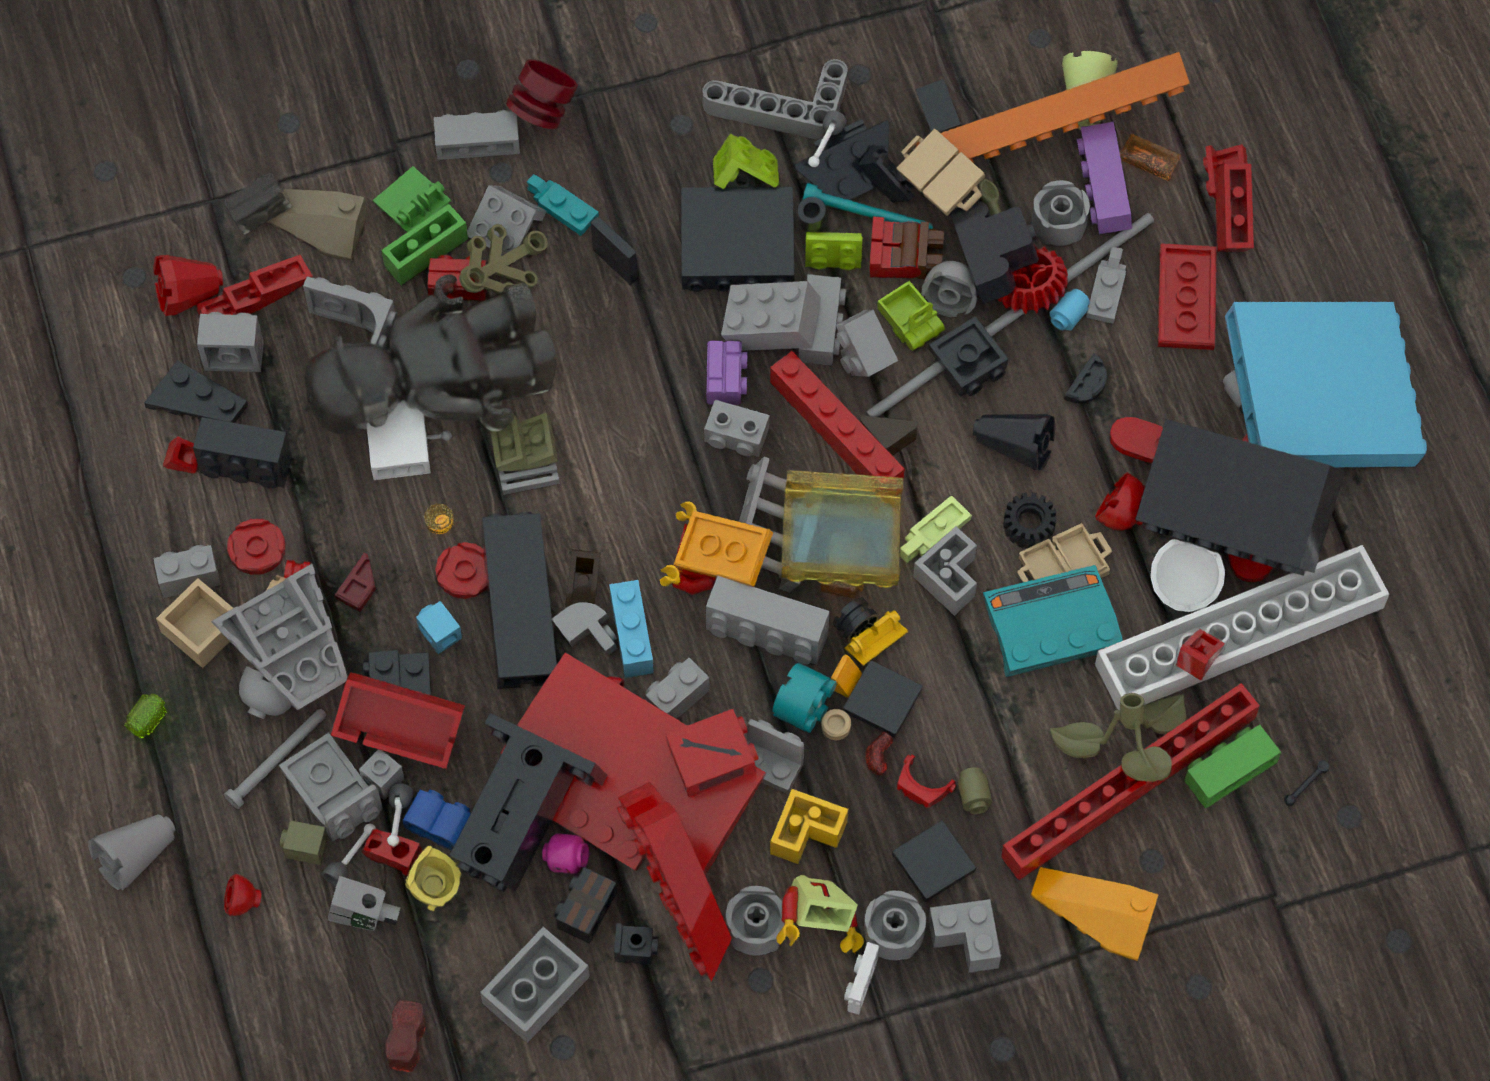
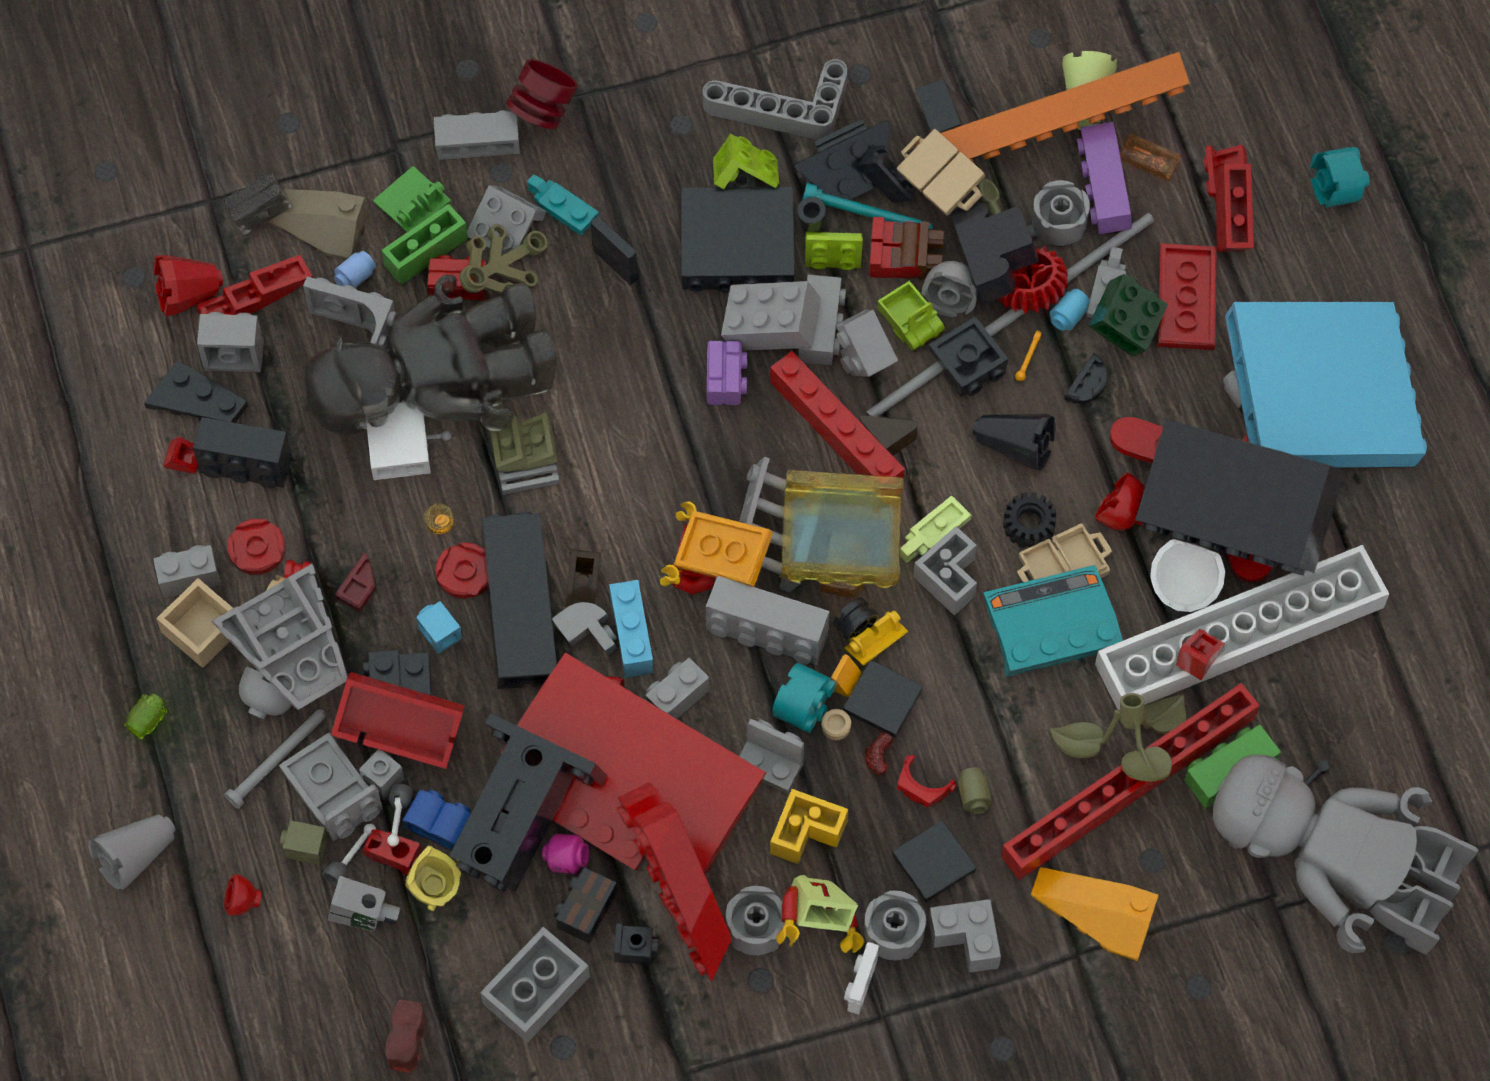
red brick [666,709,759,797] -> none
light grey brick [704,400,770,457] -> none
hinge [808,110,847,167] -> none
none -> light blue brick [334,251,376,288]
none -> light orange hinge [1015,330,1042,382]
none -> dark green brick [1088,274,1168,356]
none -> light grey piece [1212,754,1478,955]
none -> teal brick [1310,147,1370,208]

